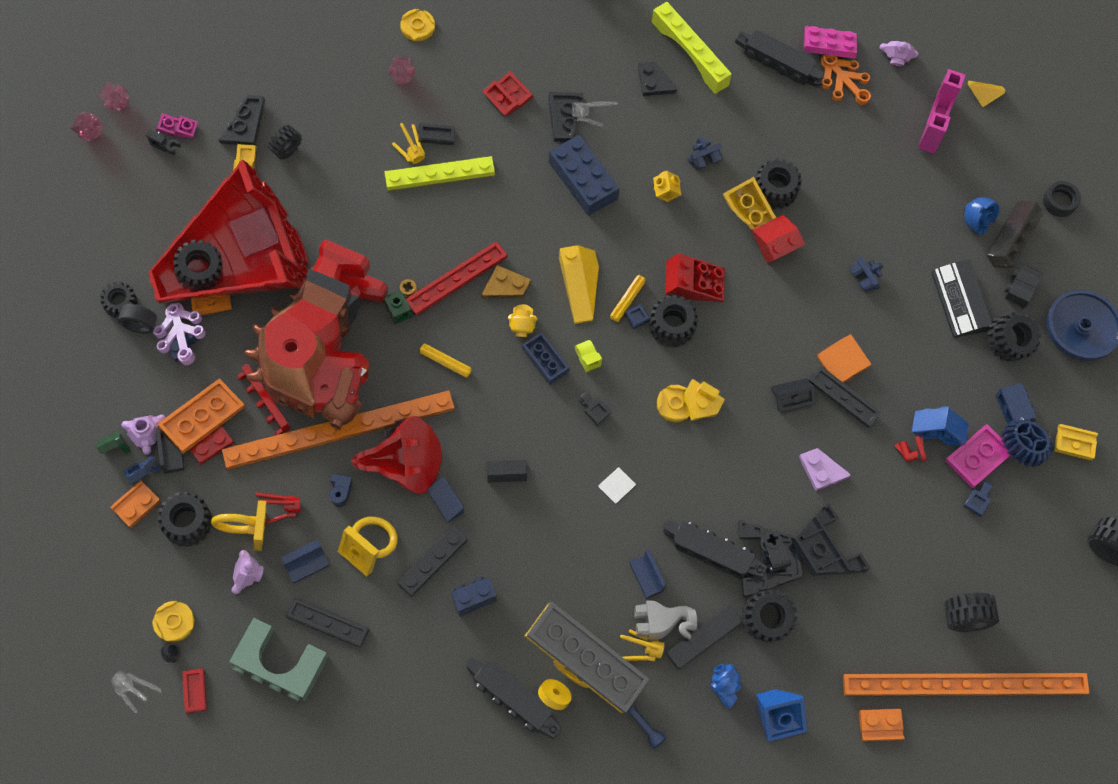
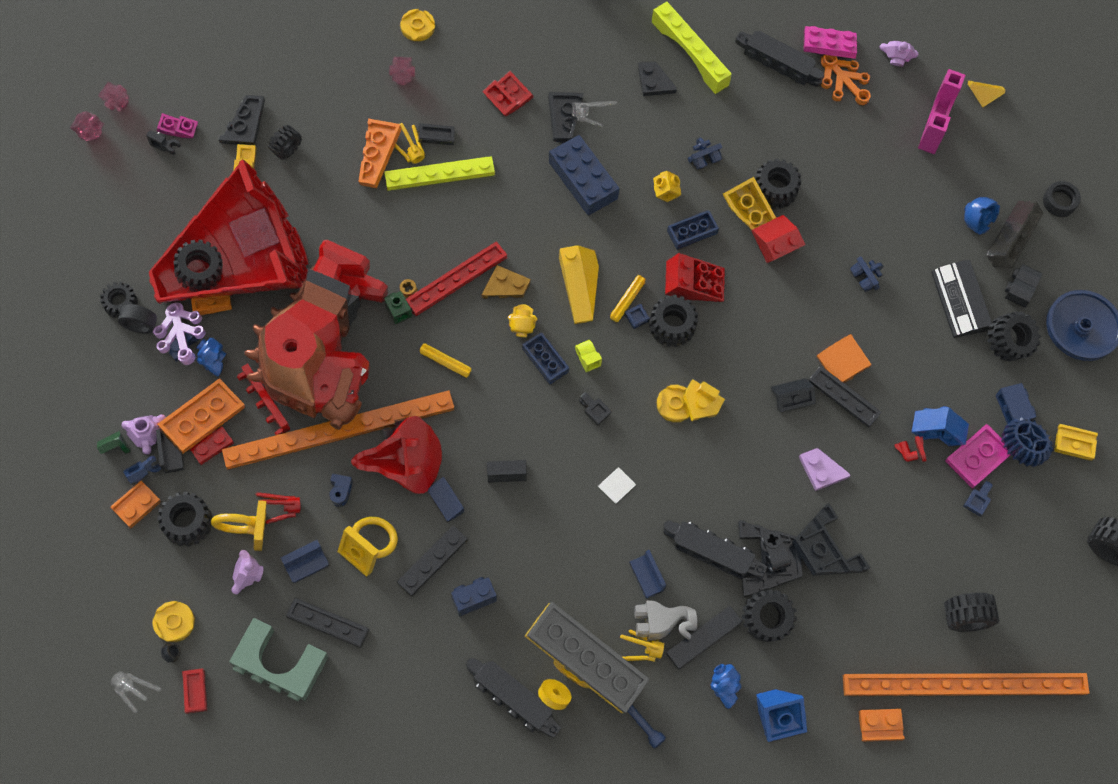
none -> blue head [197,338,227,377]
none -> orange wing [358,119,402,188]
none -> dark blue piece [667,210,719,250]

